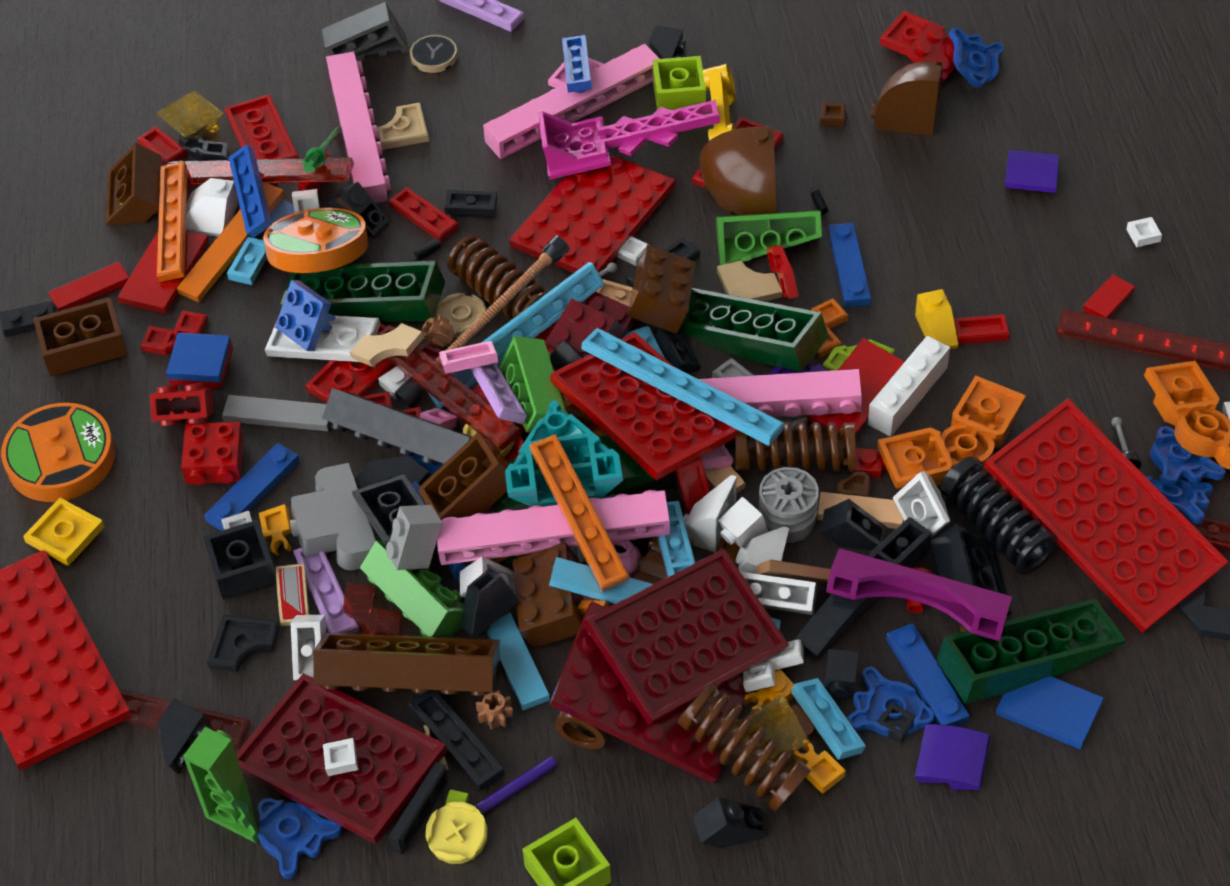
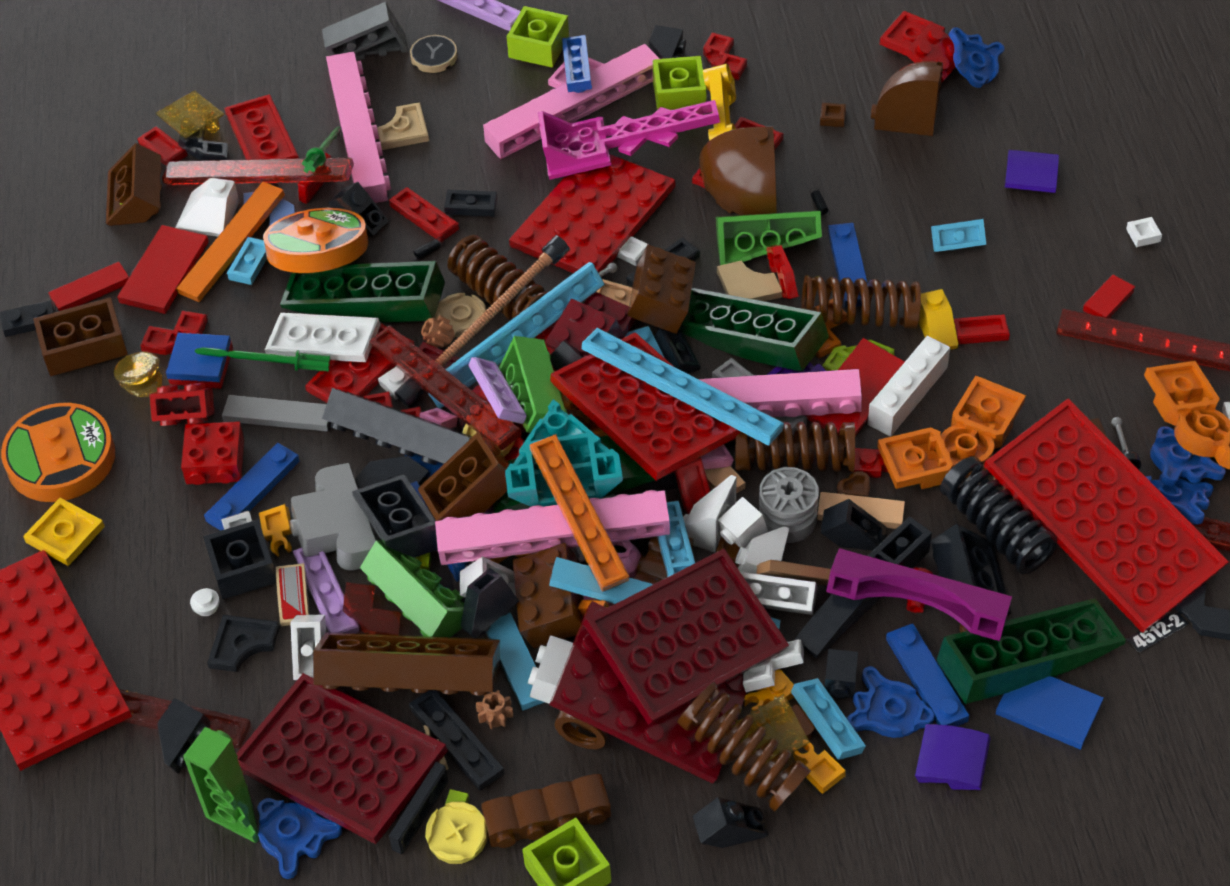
orange tile [157,161,187,282] -> none
blue plate [229,144,272,238] -> none
blue plate [275,280,336,351] -> none
white plate [292,189,320,213] -> none
white plate [323,738,358,776] -> none
tan tile [349,323,424,367] -> none
light grey brick [386,505,442,570] -> none
bright pink tile [439,341,498,374] -> none
dark purple bar [475,756,557,815] -> none
black tile [877,702,916,743] -> none
white slope [892,471,950,537] -> none
none -> clear yellow piece [114,352,162,397]
none -> white plate [190,588,220,616]
none -> green piece [194,347,330,372]
none -> reddish brown brick [481,774,611,848]
none -> lime brick [507,6,569,68]
none -> white brick [528,635,573,703]
none -> red tile [703,33,747,80]
none -> reddish brown piece [801,275,921,329]
none -> medium azure plate [931,219,986,252]
none -> sticker [1126,613,1189,653]

